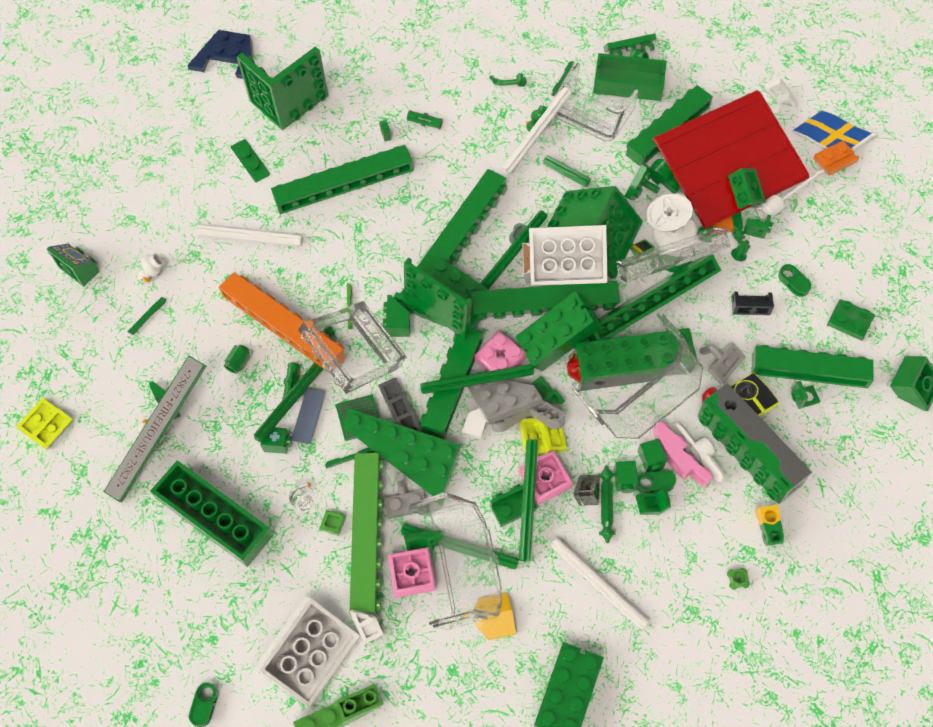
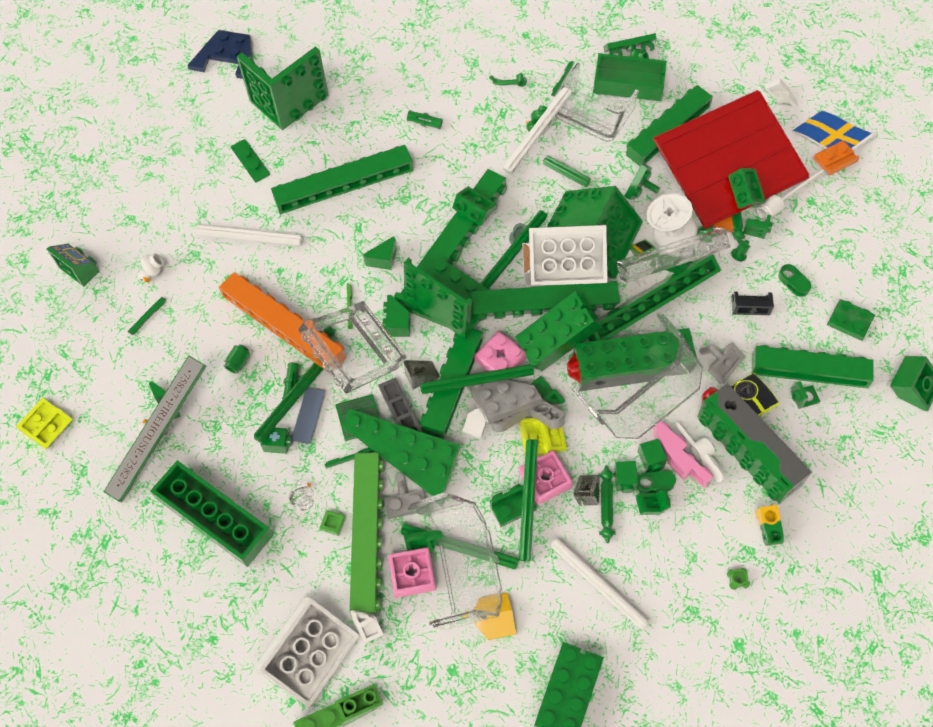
green piece [189,683,218,727] -> none
green tile [379,120,391,142] -> none
green brick [650,159,681,194] -> none
none -> green slope [363,236,397,270]
none -> clear smoke slope [403,360,440,389]
none -> green bracket [452,186,497,226]

